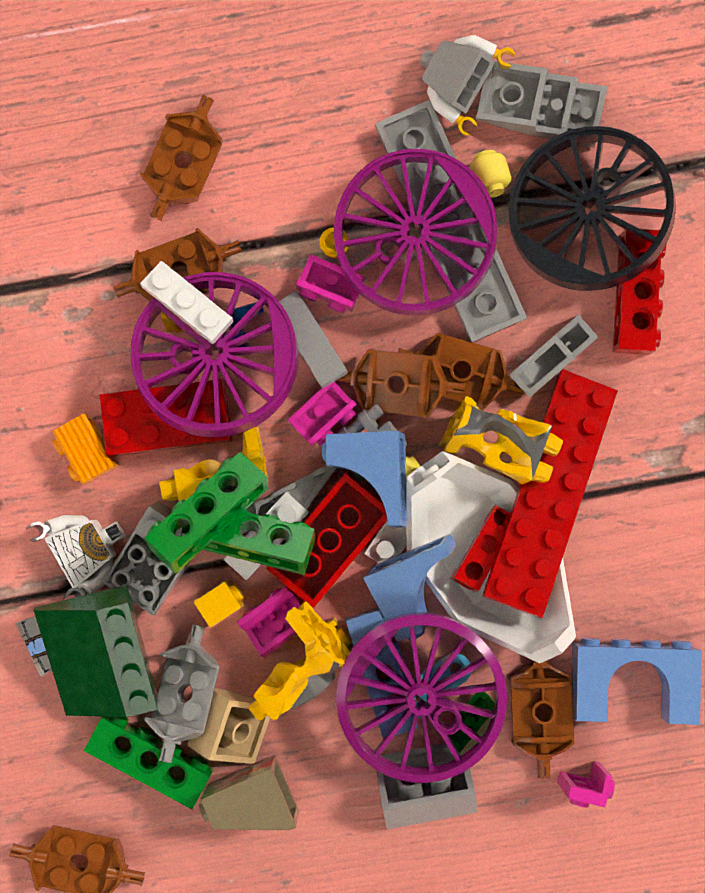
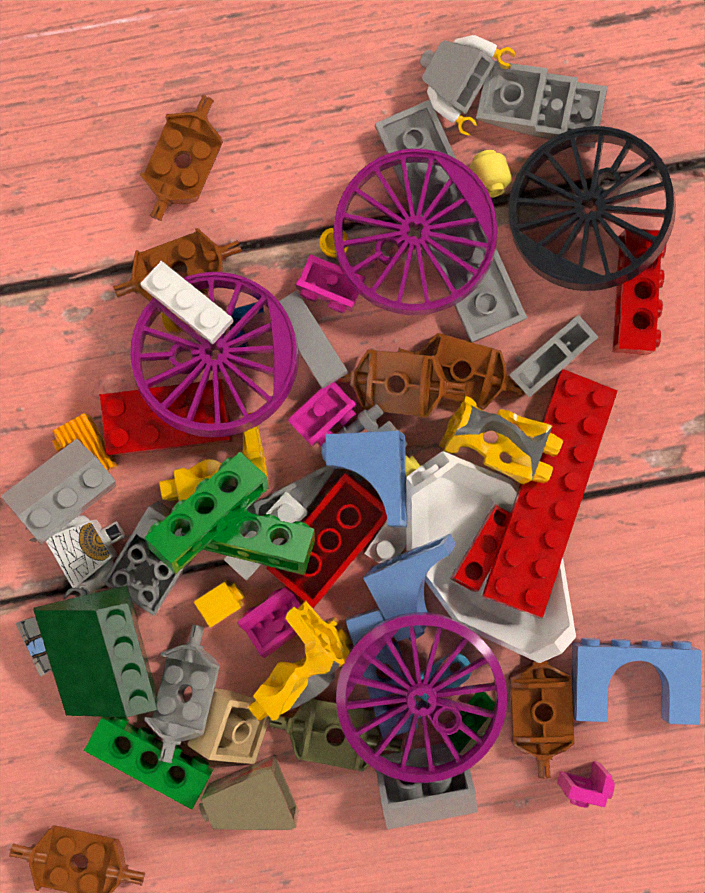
none -> light grey slope [1,439,116,545]
none -> olive plate [269,699,403,772]

